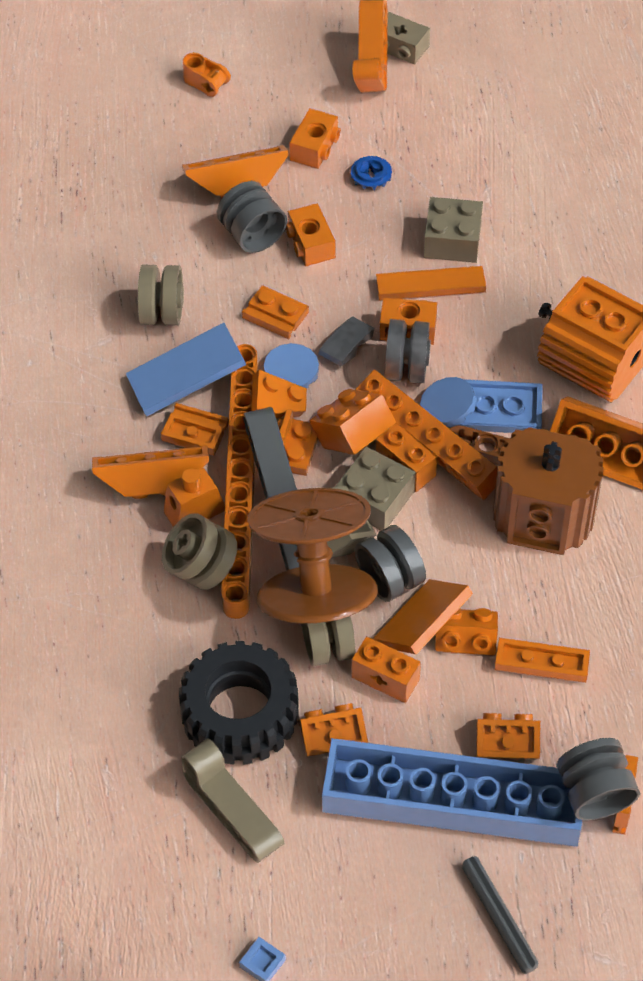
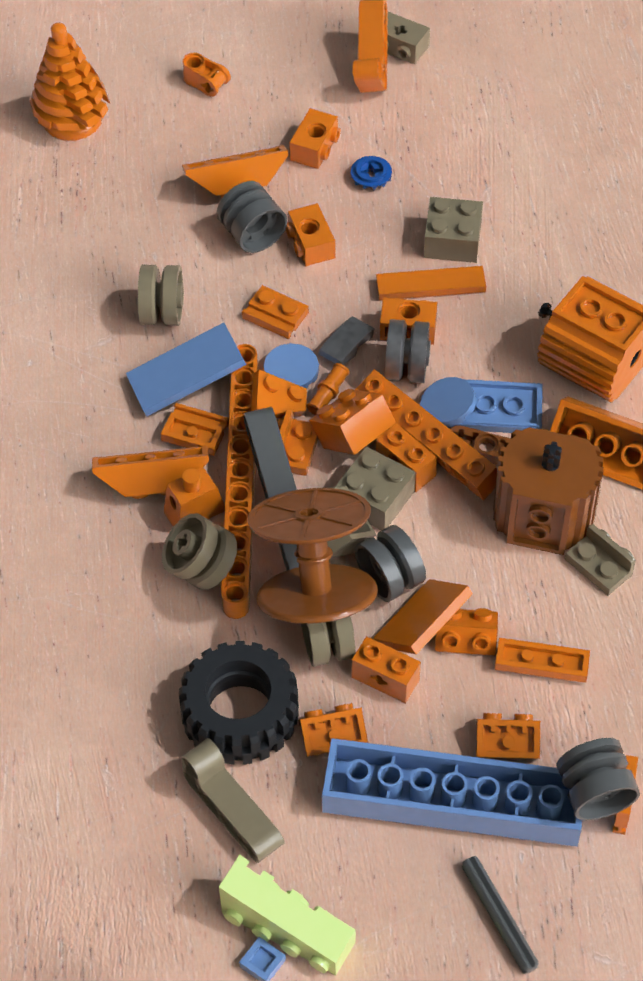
none -> orange plant [30,22,110,141]
none -> yellowish green wedge [219,855,356,976]
none -> orange pin [306,363,350,415]
none -> dark tan bracket [565,524,635,596]

